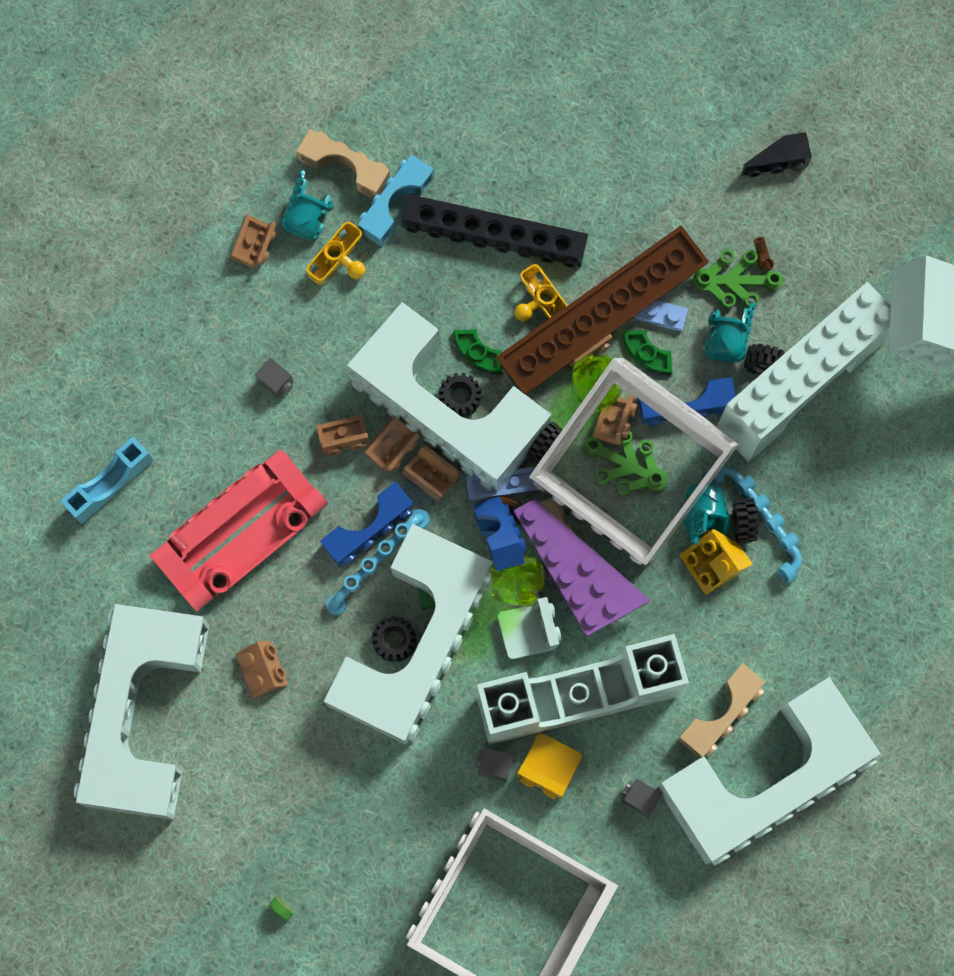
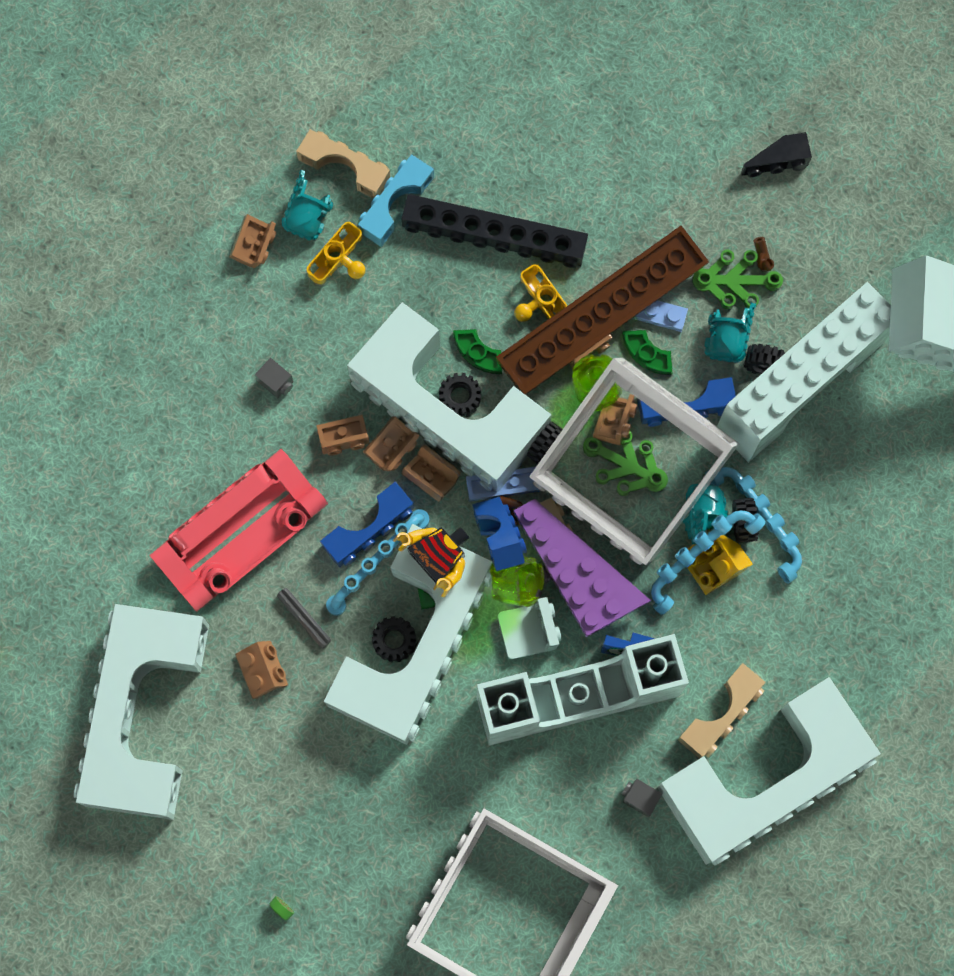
medium azure arch [60,437,153,525] -> none
dark grey brick [475,747,514,781] -> none
yellow bracket [517,733,582,800] -> none
none -> dark grey axle [277,588,331,648]
none -> torso [393,527,469,597]
none -> blue slope [601,632,655,656]
none -> medium azure bar [651,510,766,615]

